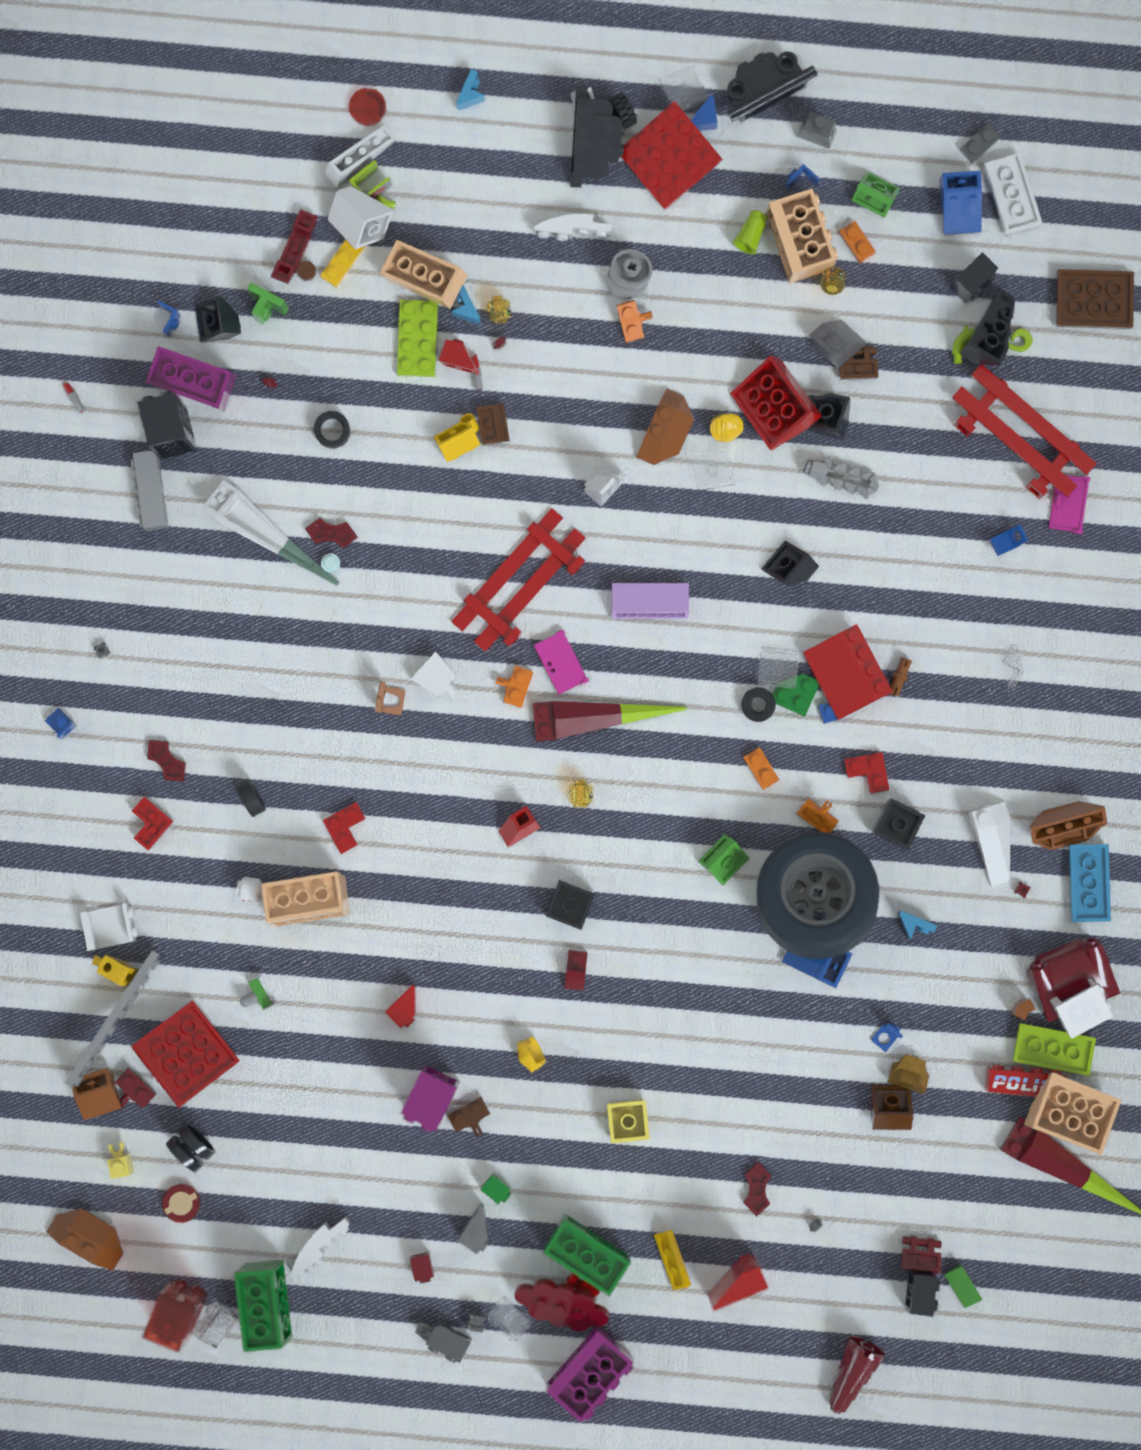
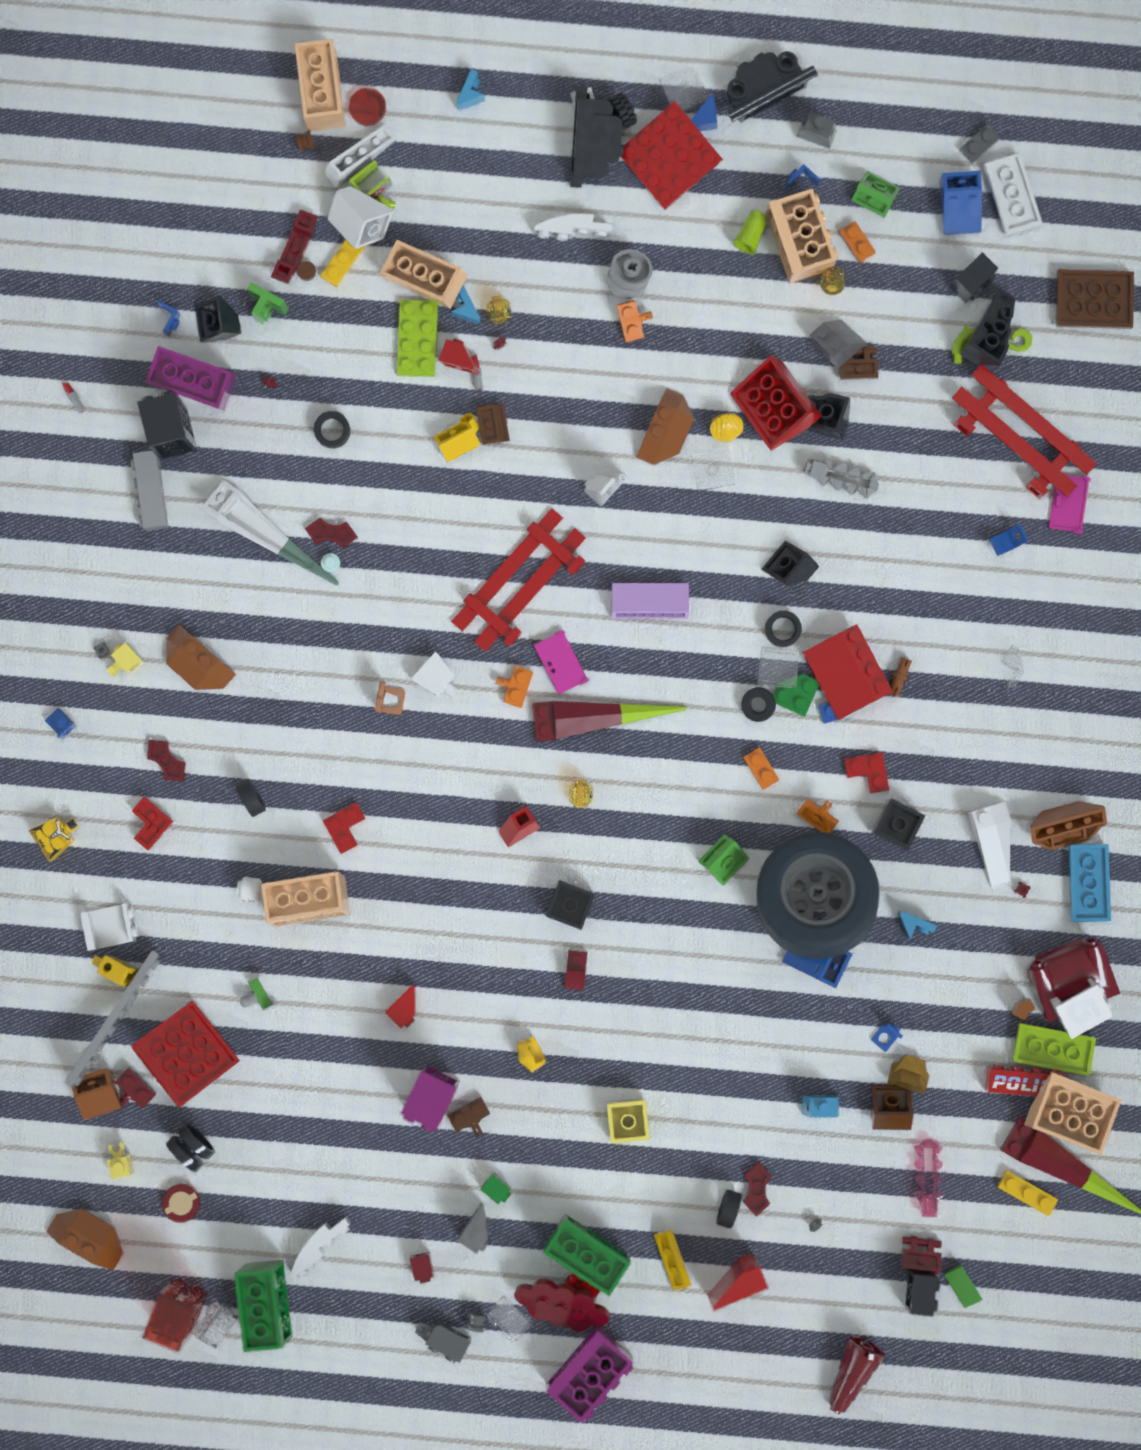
none -> torso [28,817,79,861]
none -> light yellow brick [107,643,143,677]
none -> dark orange wedge [166,624,236,690]
none -> light nougat brick [295,39,346,132]
none -> reddish brown wheel [295,130,315,153]
none -> black tyre [716,1189,742,1229]
none -> black tyre [765,610,802,647]
none -> dark azure torso [802,1095,839,1118]
none -> clear pink sword [914,1139,943,1217]
none -> yellow plate [997,1170,1058,1216]

